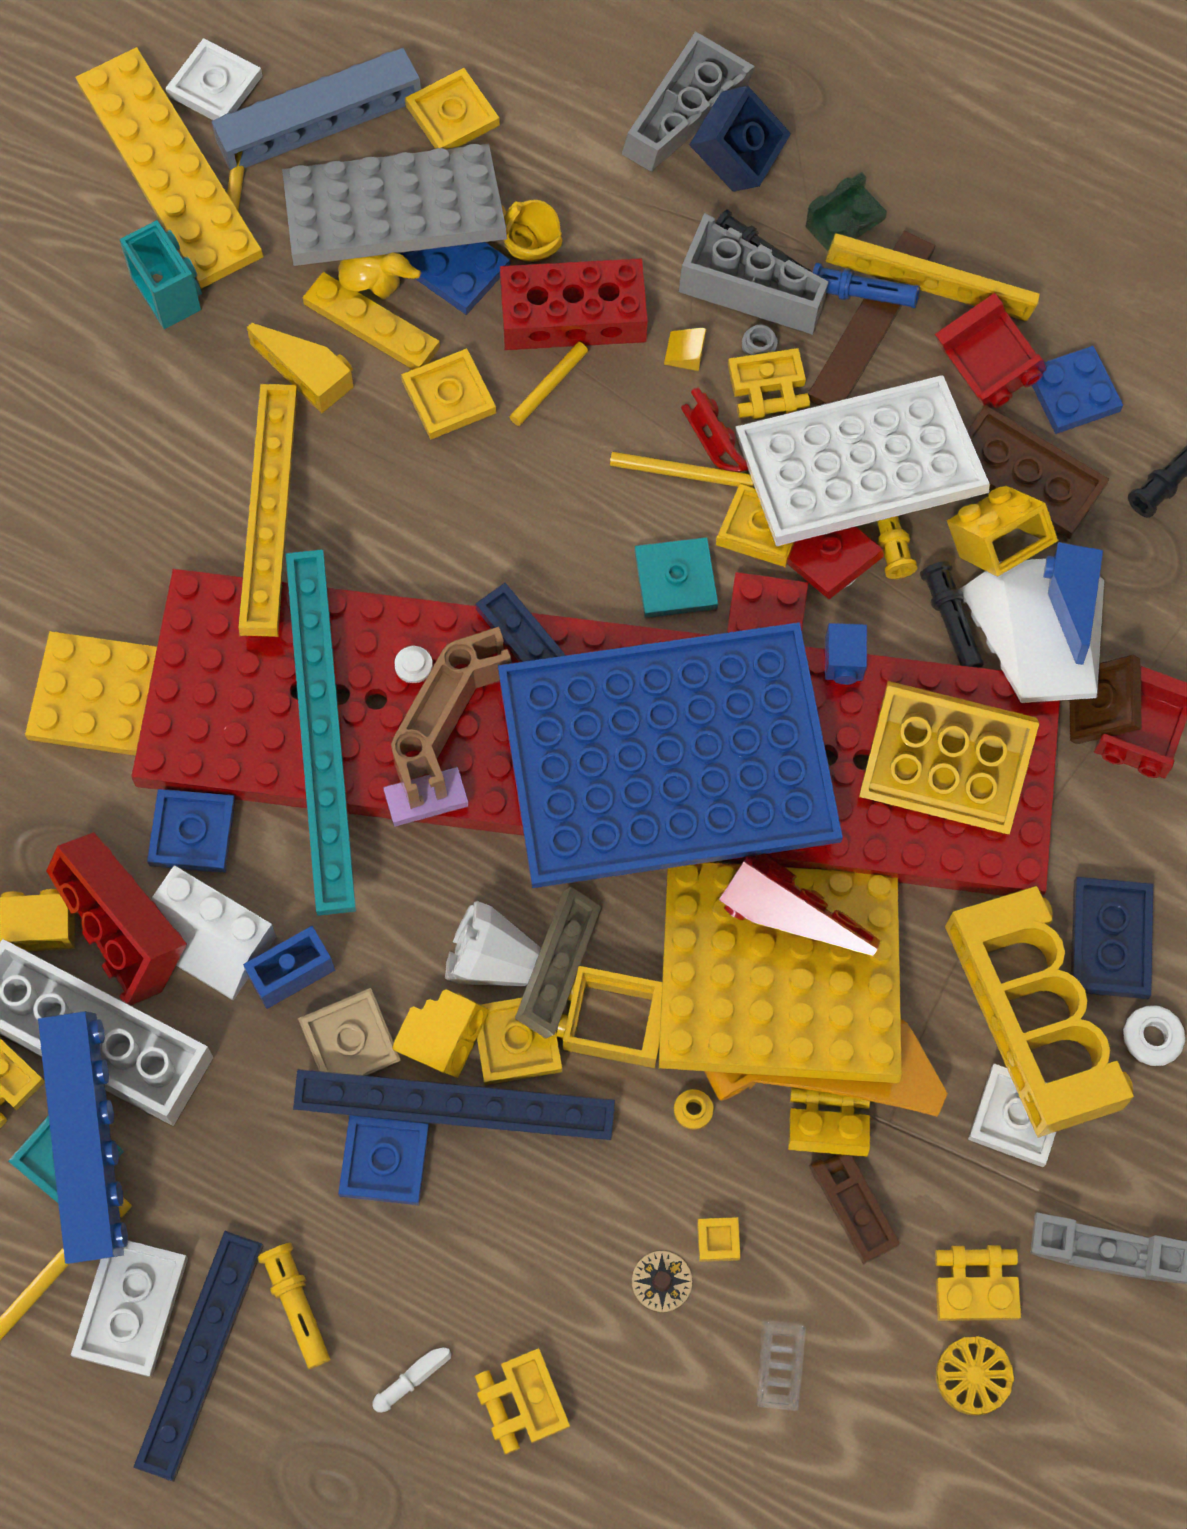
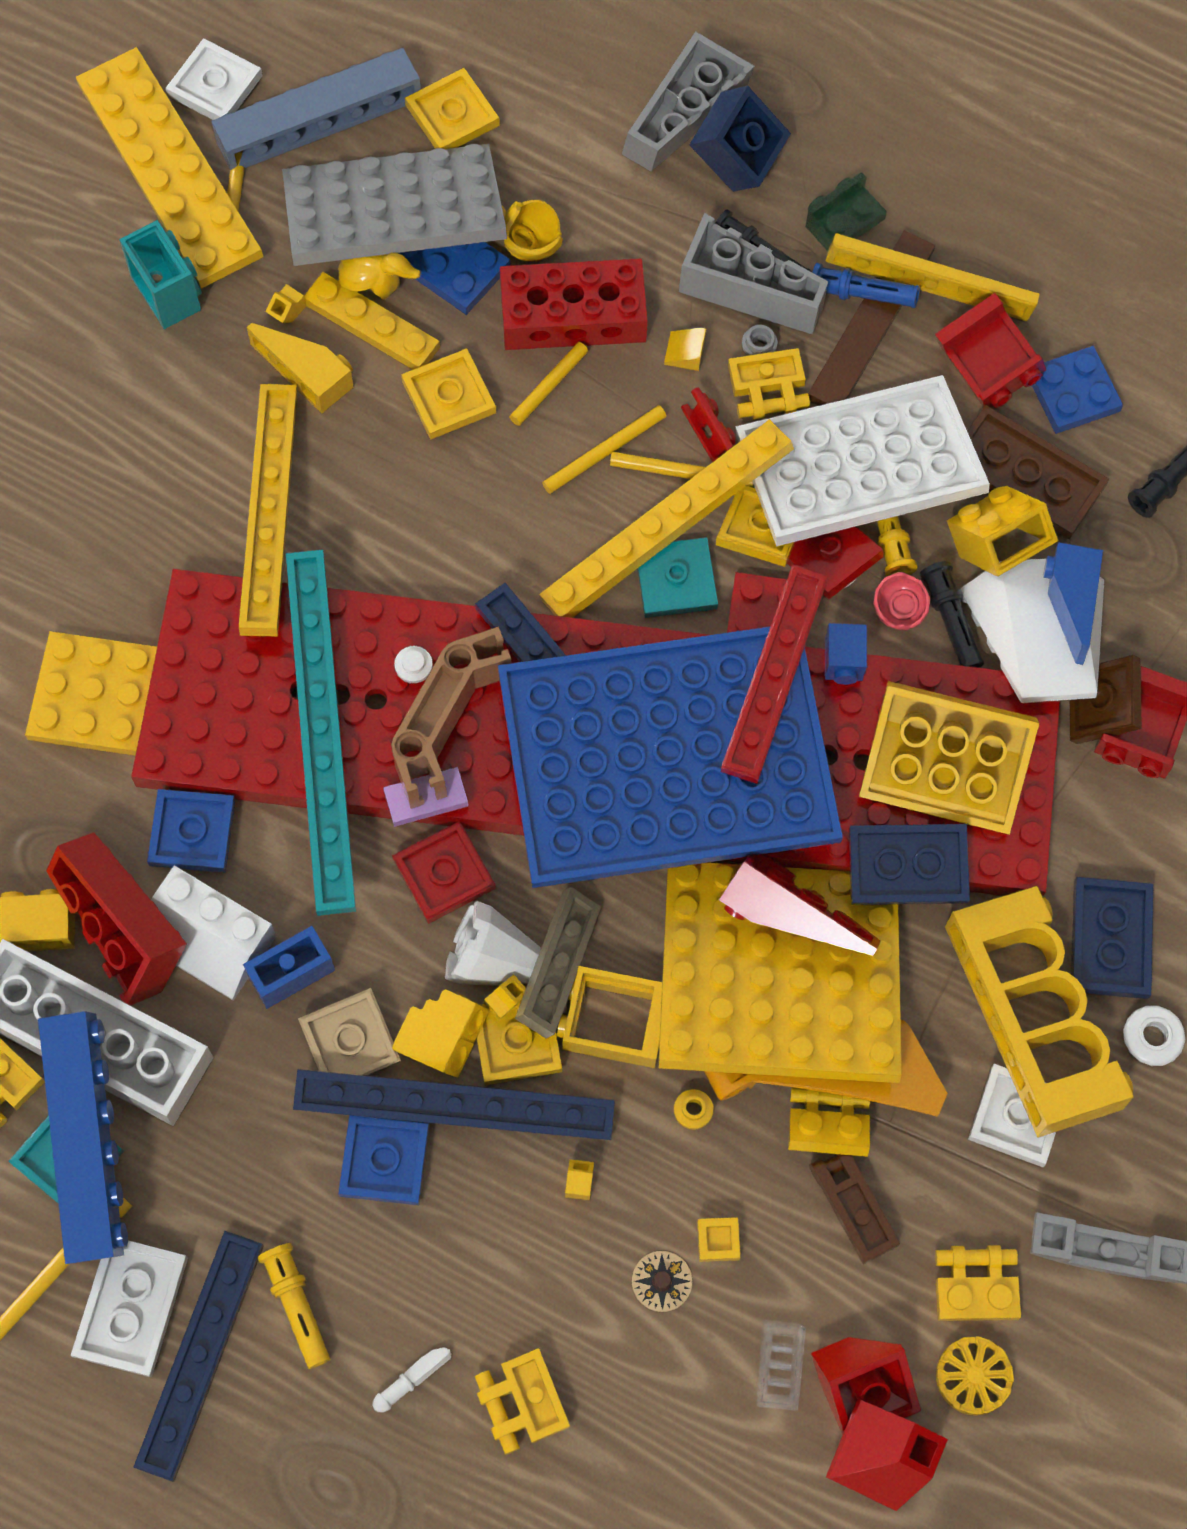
none -> yellow piece [265,284,306,323]
none -> red plate [392,821,496,924]
none -> yellow piece [483,974,526,1020]
none -> yellow plate [539,419,794,618]
none -> yellow bar [542,405,666,494]
none -> yellow piece [565,1159,594,1200]
none -> red tile [720,564,829,784]
none -> red slope [811,1337,921,1435]
none -> red slope [826,1399,948,1511]
none -> dark blue plate [849,824,970,905]
none -> coral hair [873,572,930,631]

